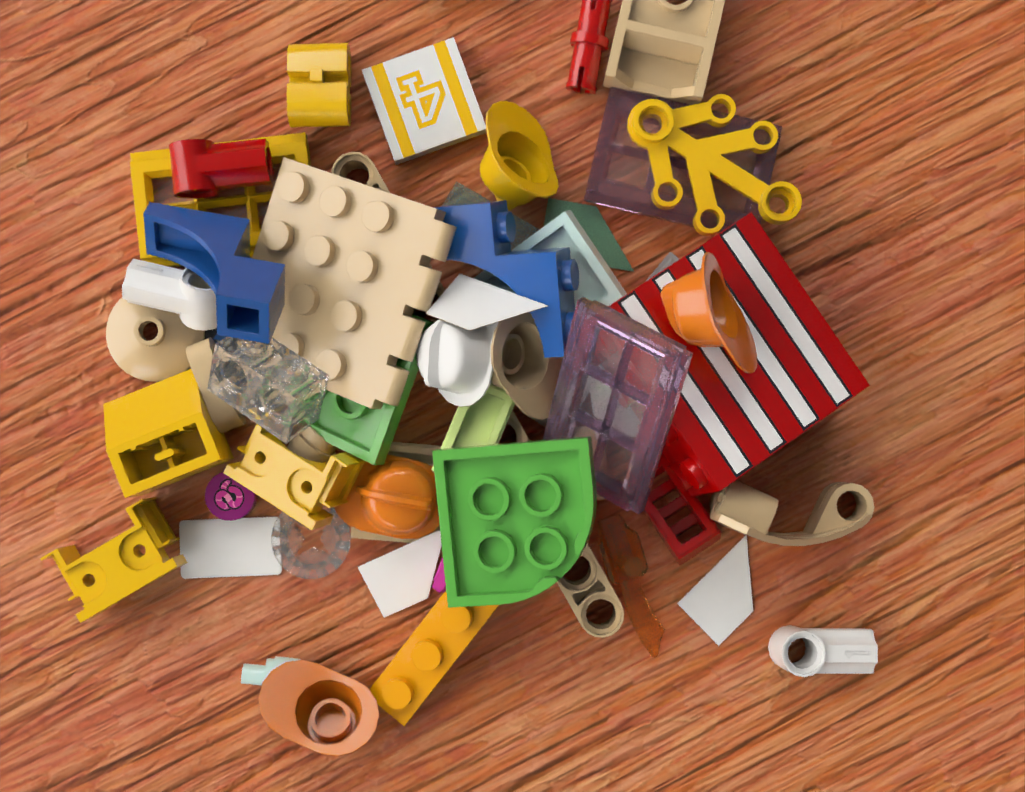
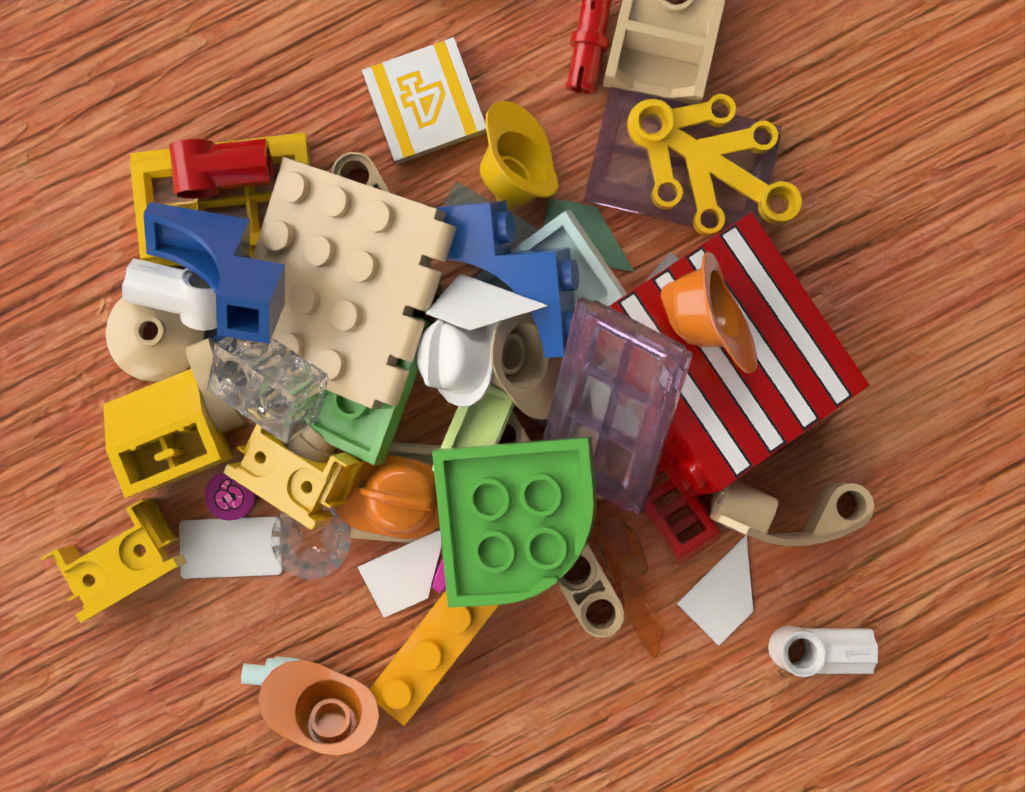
yellow piece [287,43,351,128] -> none

